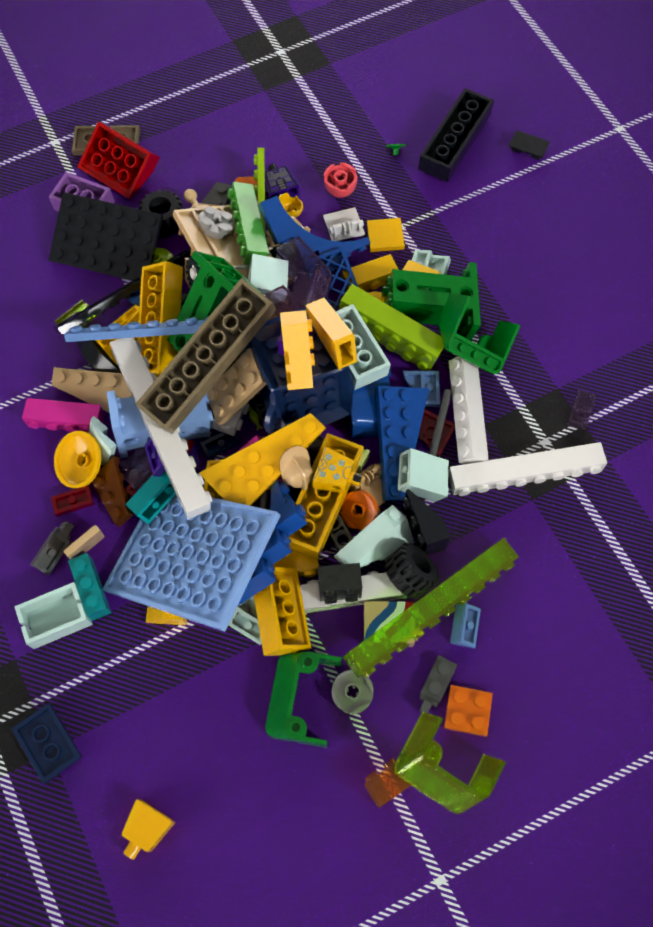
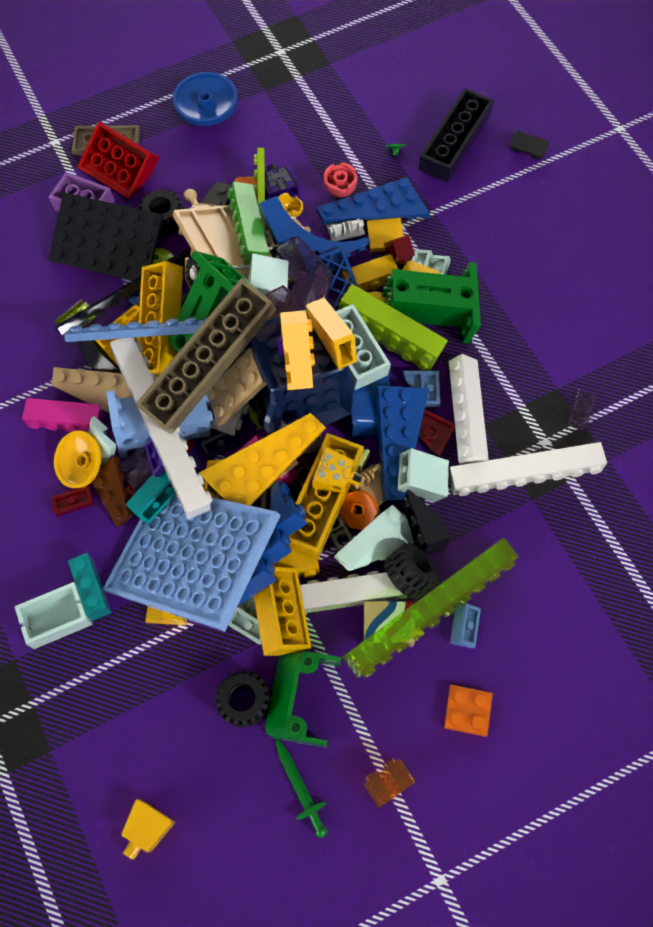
dark blue plate [12,703,83,784] -> none
dark grey hinge [30,521,74,575] -> none
tan tile [63,525,105,559] -> none
light grey plate [198,207,234,239] -> none
tan piece [280,446,314,490] -> none
pearl dark grey brick [318,563,362,604] -> none
light grey plate [332,670,374,714] -> none
clear neon green windscreen [395,712,506,814] -> none
dark grey hinge [419,655,457,715] -> none
dark grey bar [429,389,452,456] -> none
green windscreen [438,293,521,374] -> none
none -> blue dish [173,72,238,126]
none -> black tyre [215,670,270,728]
none -> green sword [275,739,327,838]
none -> blue wing [316,177,430,224]
none -> dark red brick [383,235,415,265]

